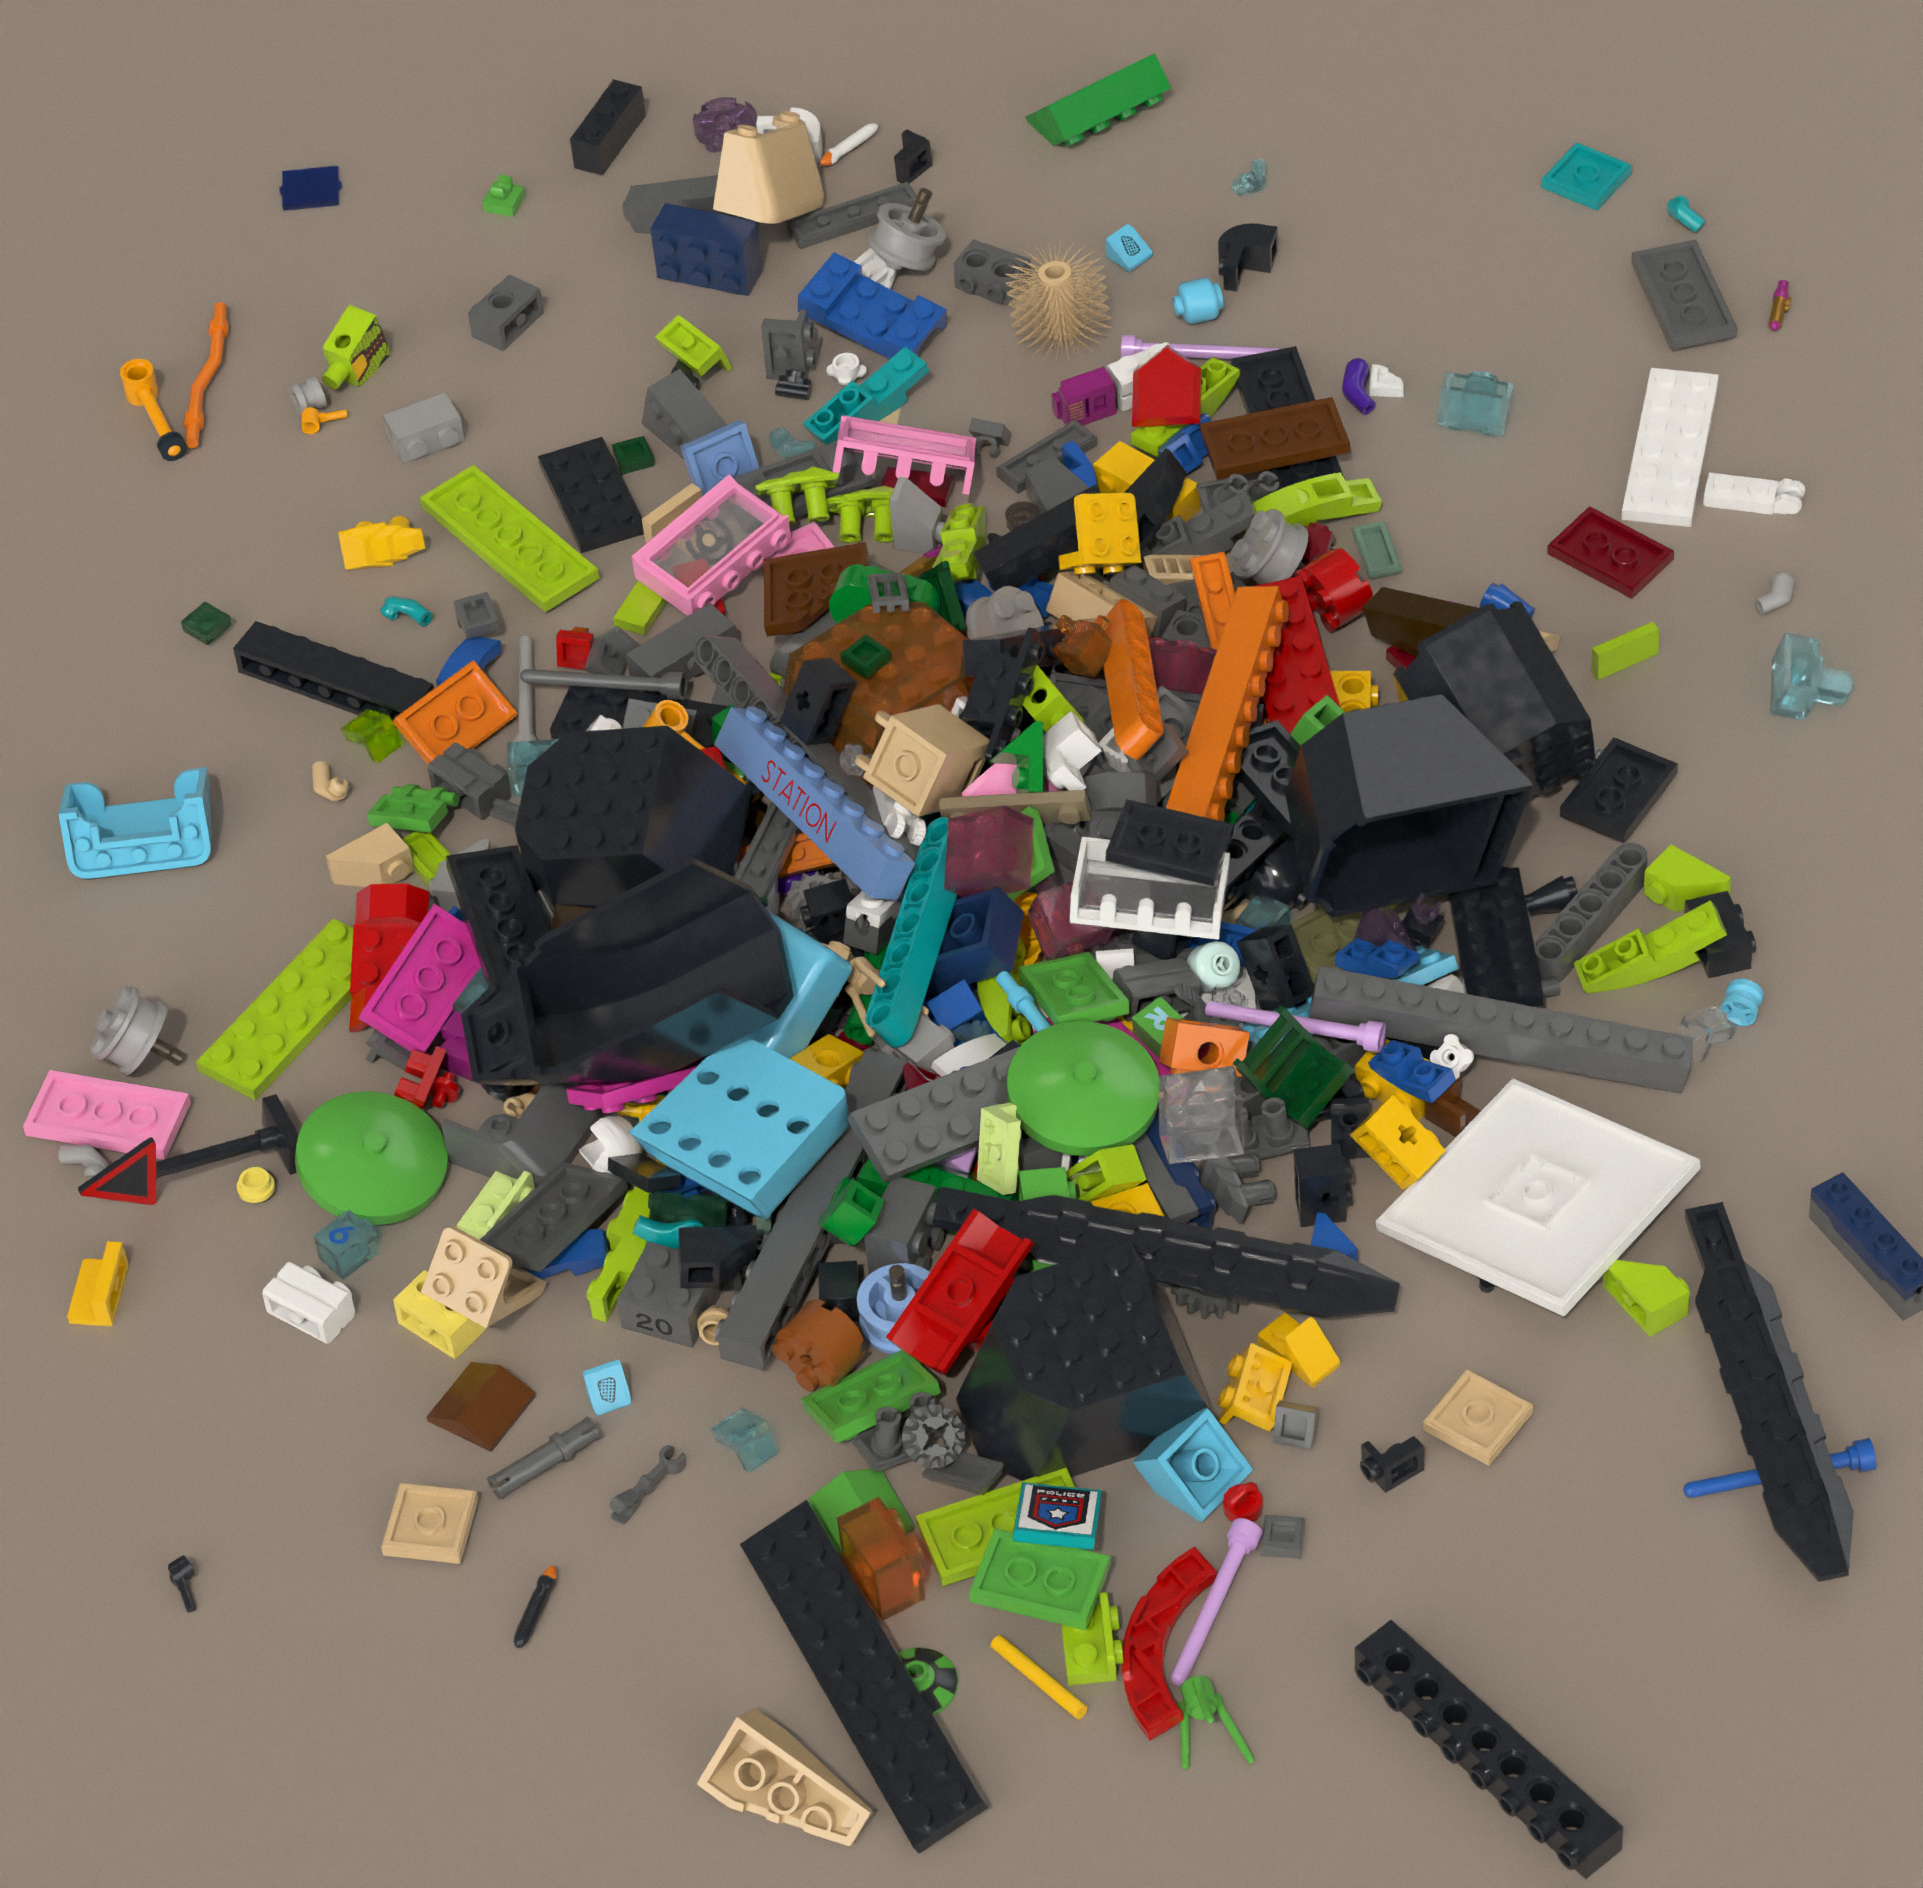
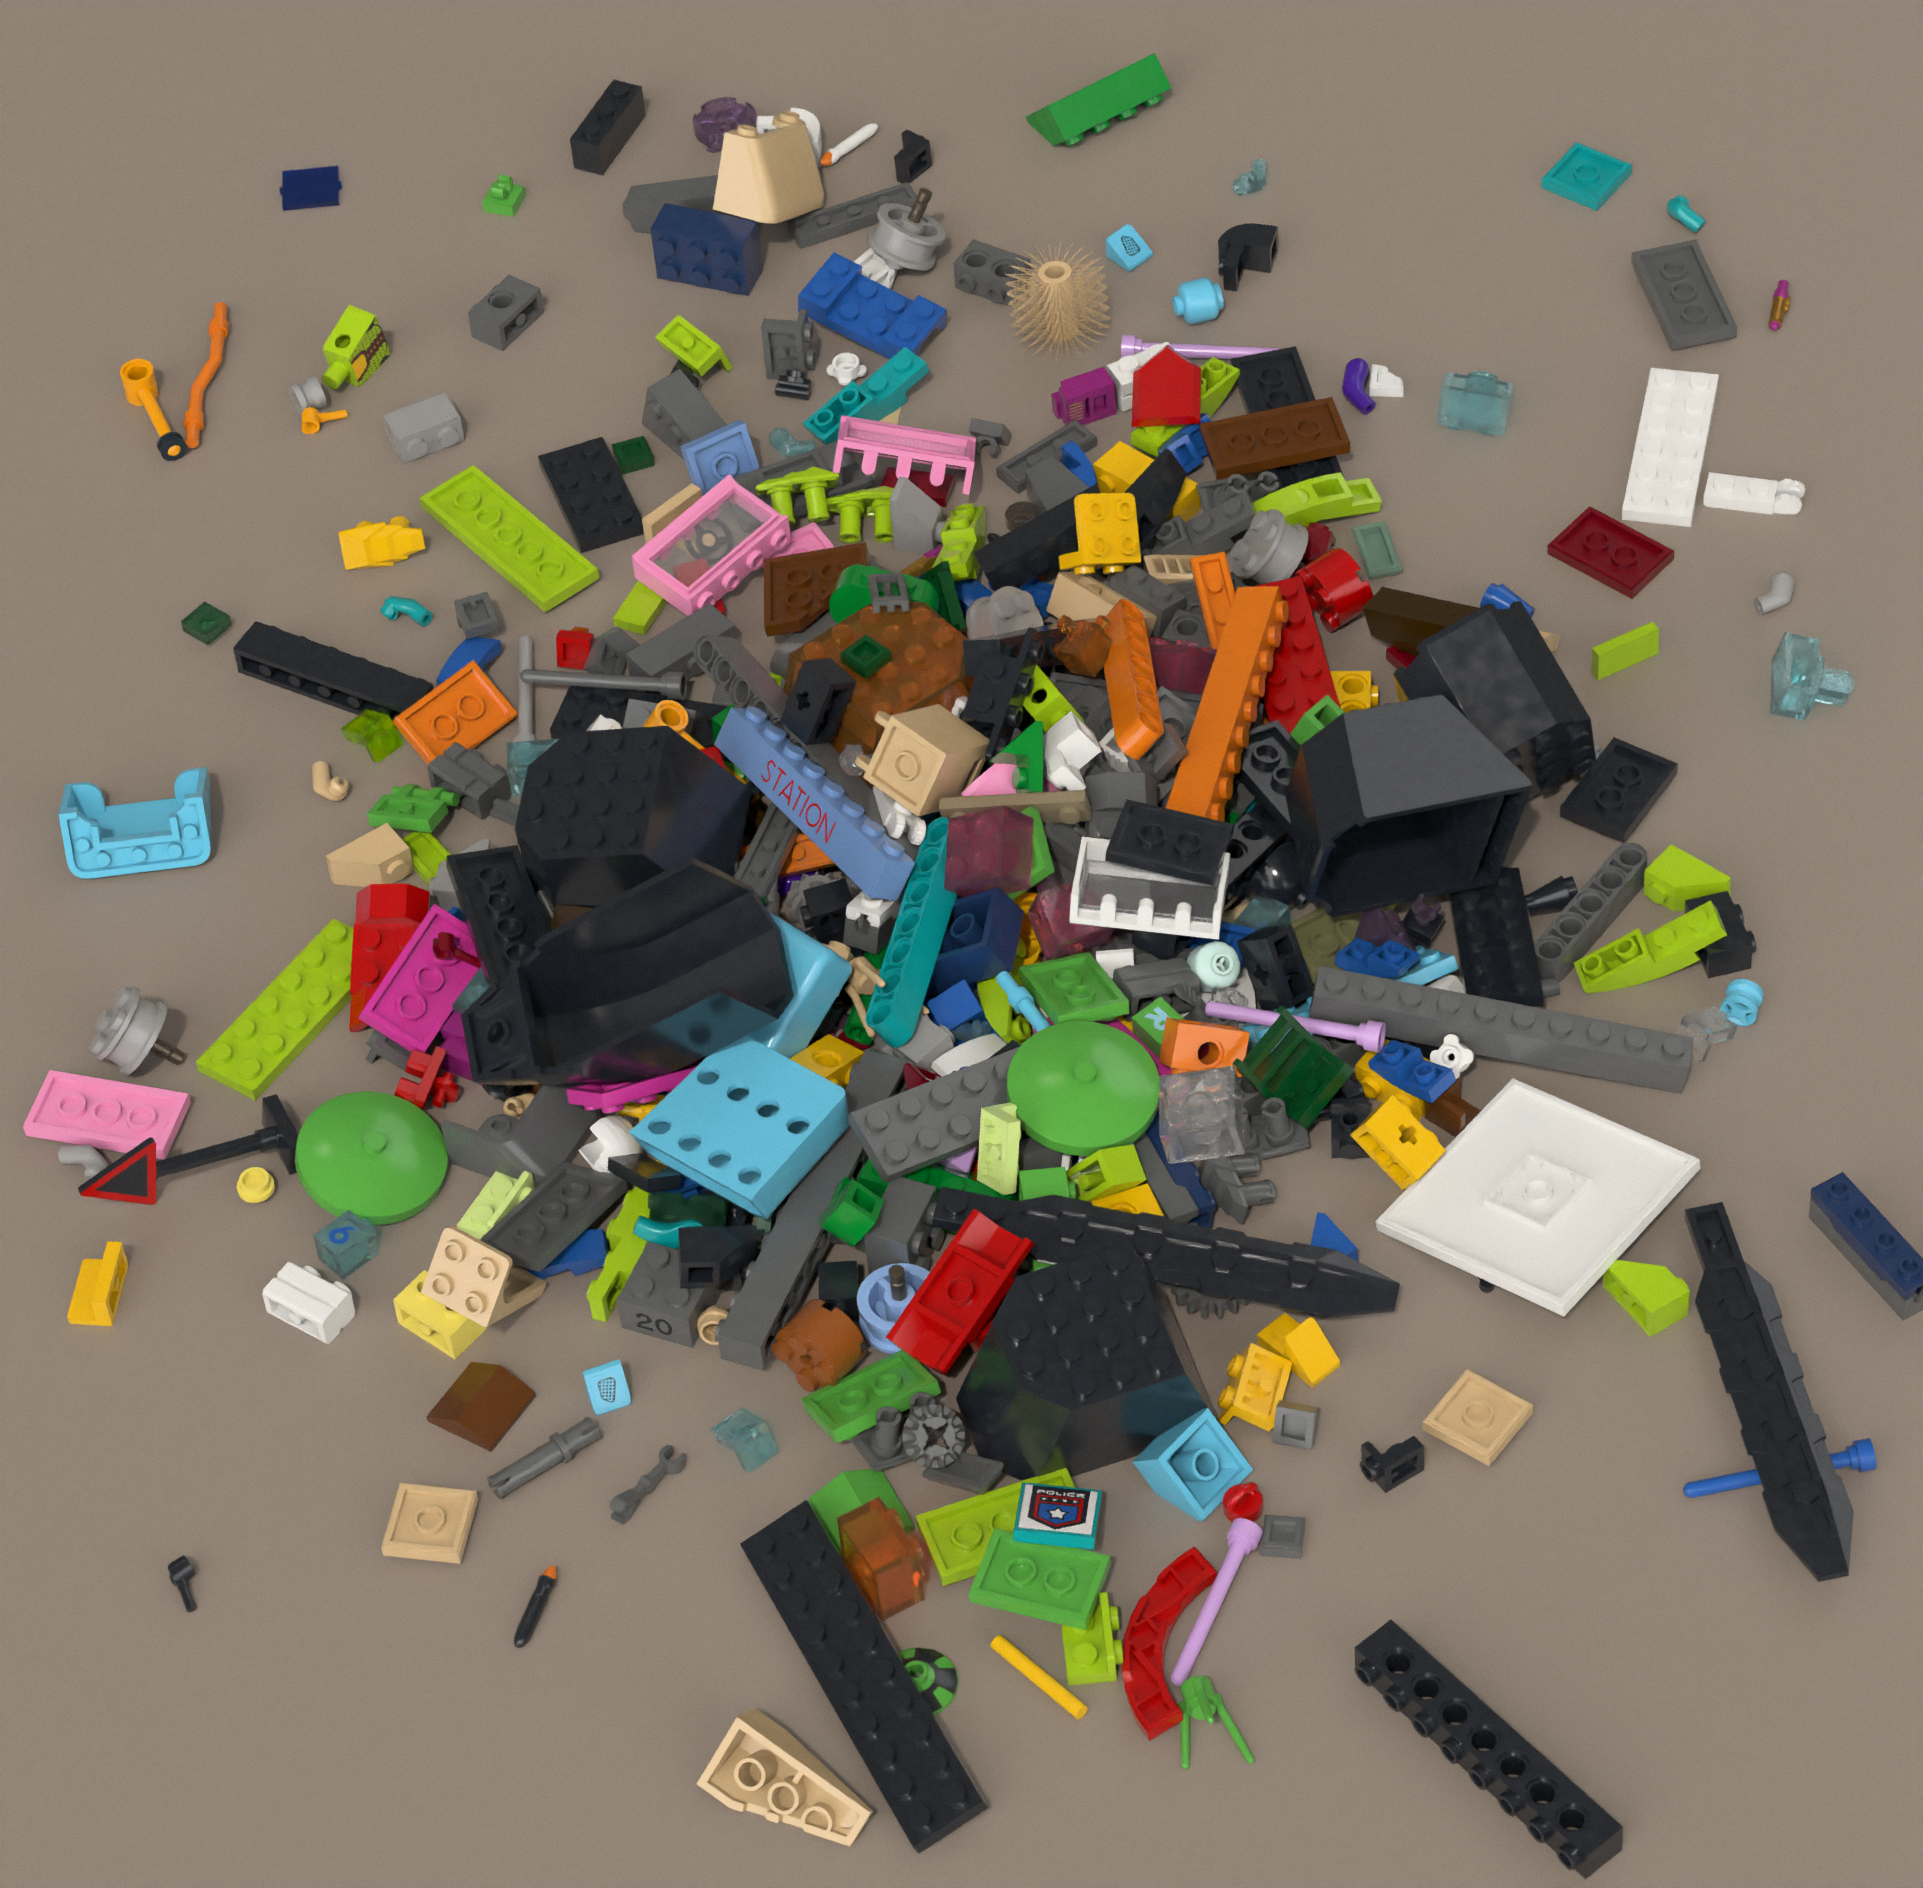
black brick [1293,1144,1353,1227] -> none
none -> dark red hand [433,932,481,968]

